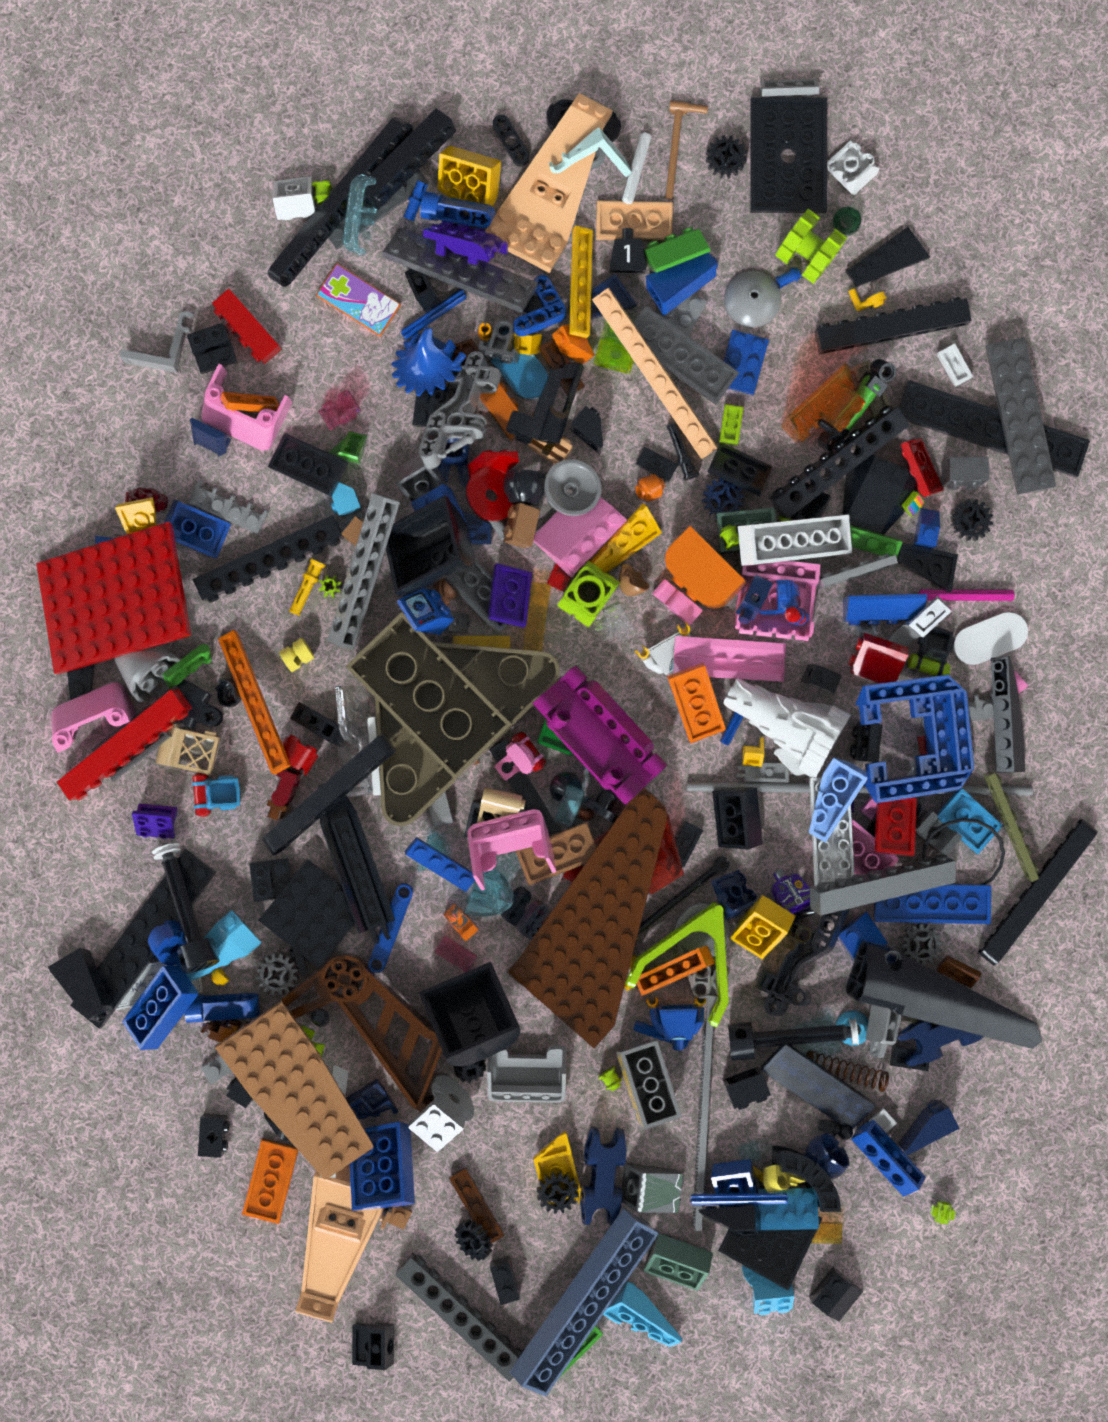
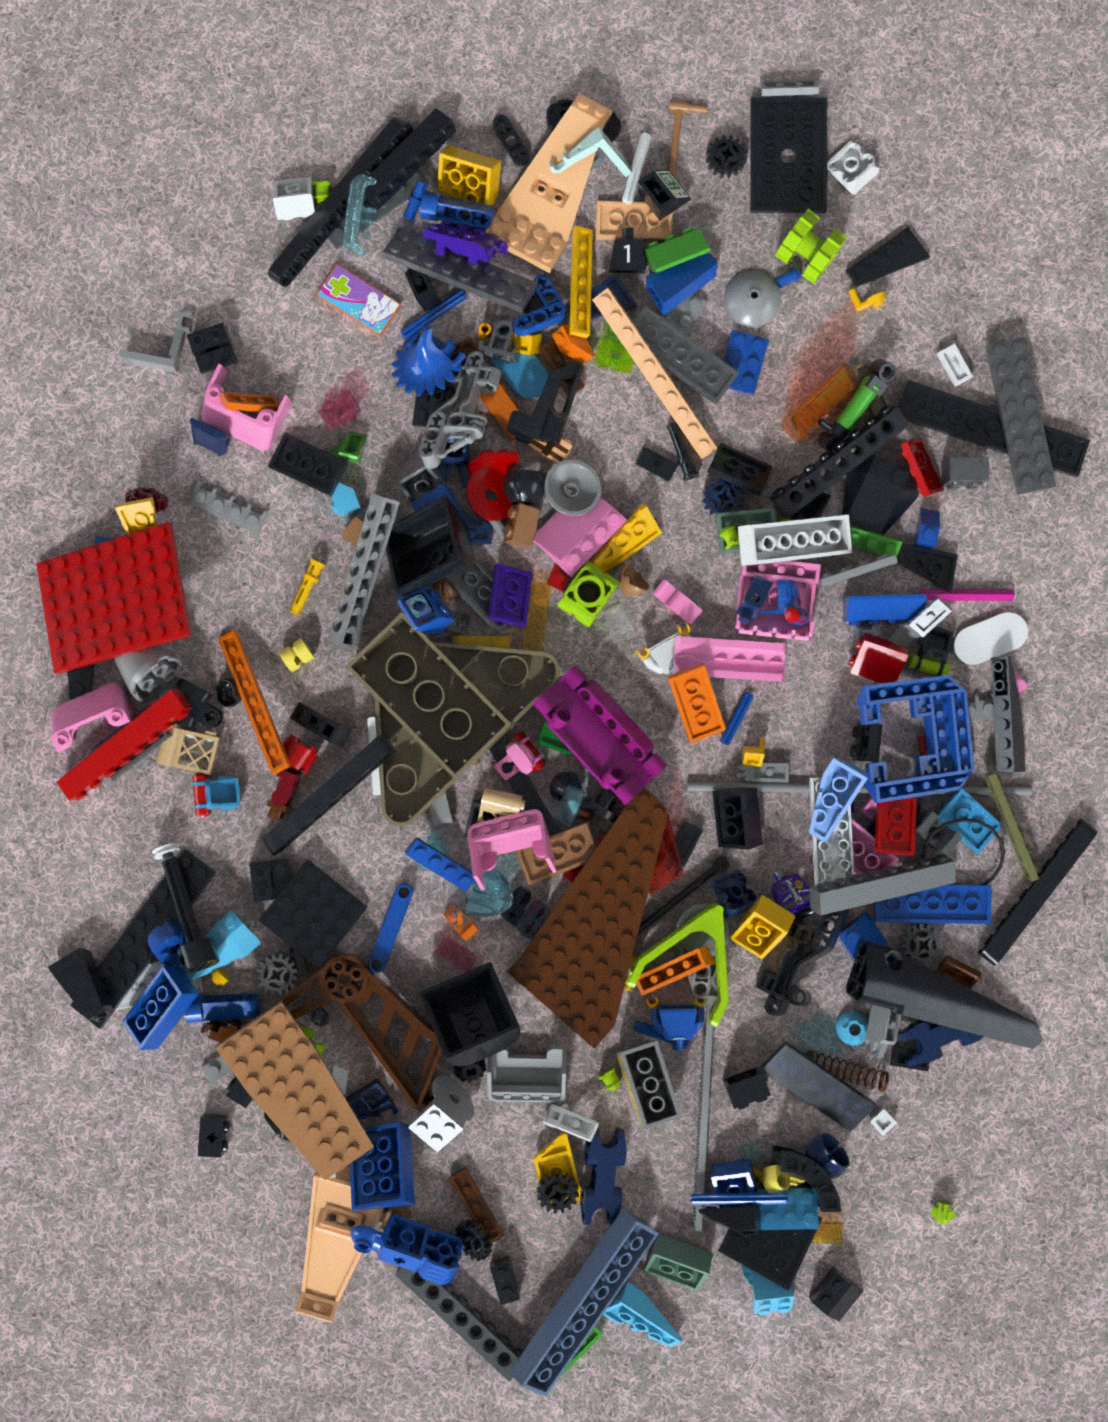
dark purple bracket [132,803,178,839] -> none
bright green plate [163,644,212,689] -> none
blue slope [164,499,231,559] -> none
black brick [192,515,344,603] -> none
red brick [212,288,282,364] -> none
orange tile [242,1138,299,1224] -> none
lime gear [318,575,342,598] -> none
black hinge [318,784,395,944] -> none
clear plate [335,686,373,797] -> none
black brick [352,1323,394,1370] -> none
black slope [571,406,603,455] -> none
slope [621,1163,684,1213] -> none
orange head [635,474,665,502] -> none
orange brick [665,526,747,609] -> none
lime plate [719,404,744,445] -> none
white cone [724,678,851,778] -> none
black piece [728,1017,860,1061] -> none
black torso [801,664,842,696] -> none
black brick [814,297,972,355] -> none
clear orange brick [818,383,866,432] -> none
black axle [818,1119,853,1140] -> none
clear green hair [833,207,862,236] -> none
blue brick [851,1119,926,1197] -> none
dark blue slope [898,1100,960,1155] -> none
tile [902,491,925,517] -> none
black gear [950,499,993,541] -> none
none -> blue brick [350,1214,464,1285]
none -> white plate [543,1104,599,1142]
none -> black slope [638,170,691,221]

